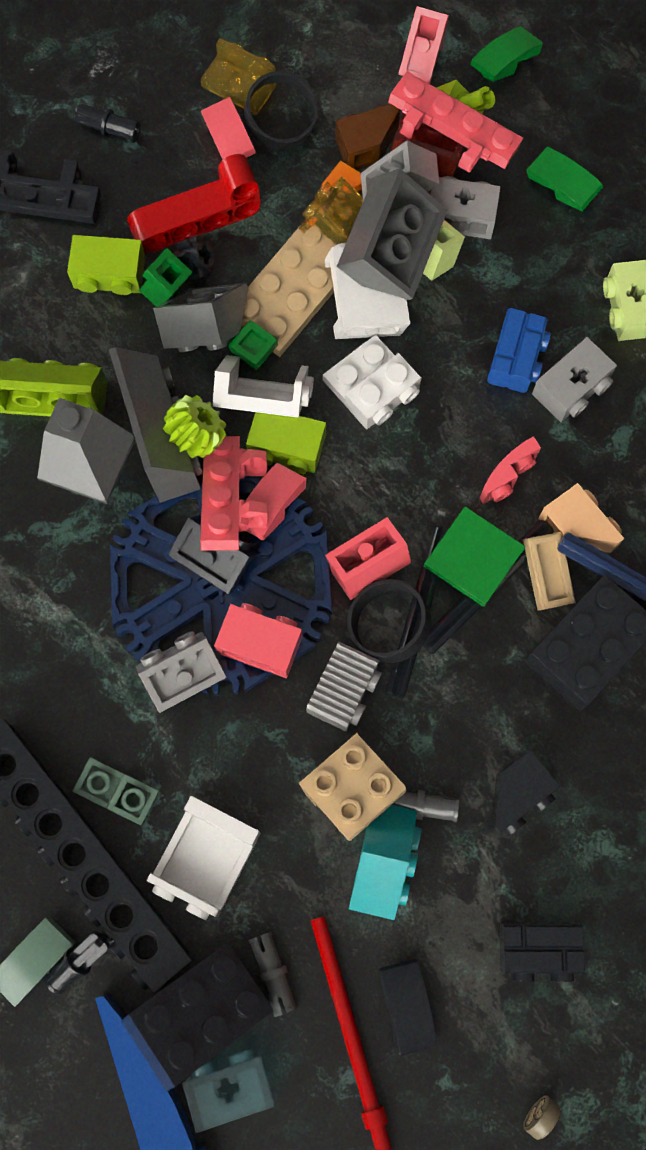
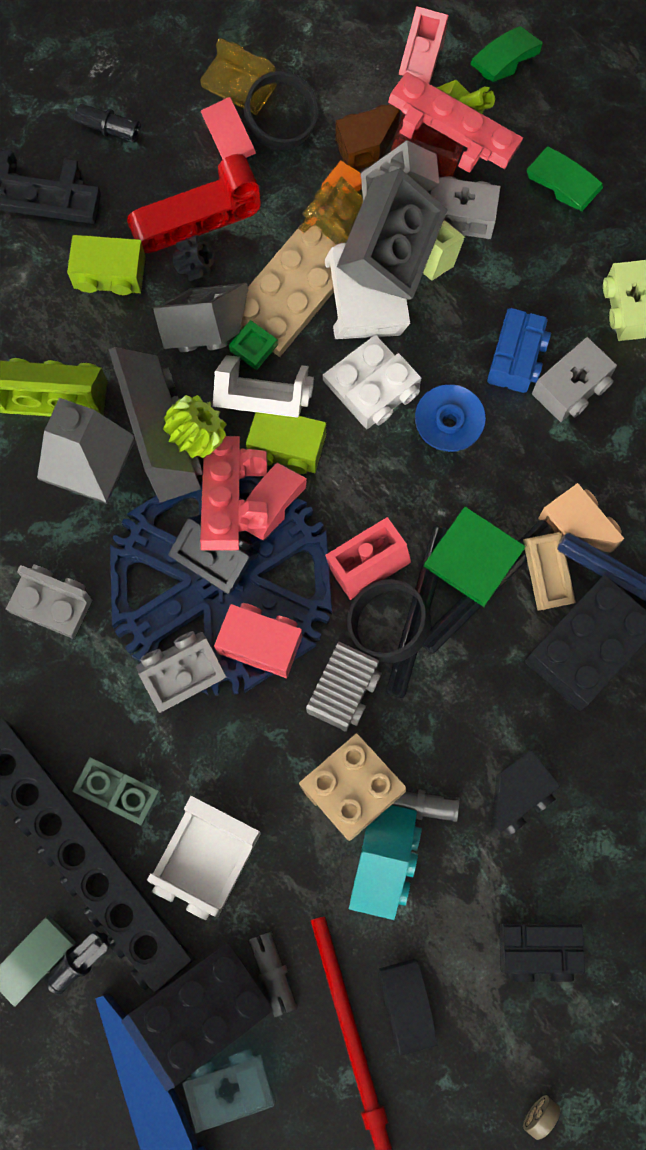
green brick [139,248,192,306] -> none
coral slope [480,436,541,504] -> none
none -> light grey bracket [6,564,92,639]
none -> blue dish [415,385,486,452]

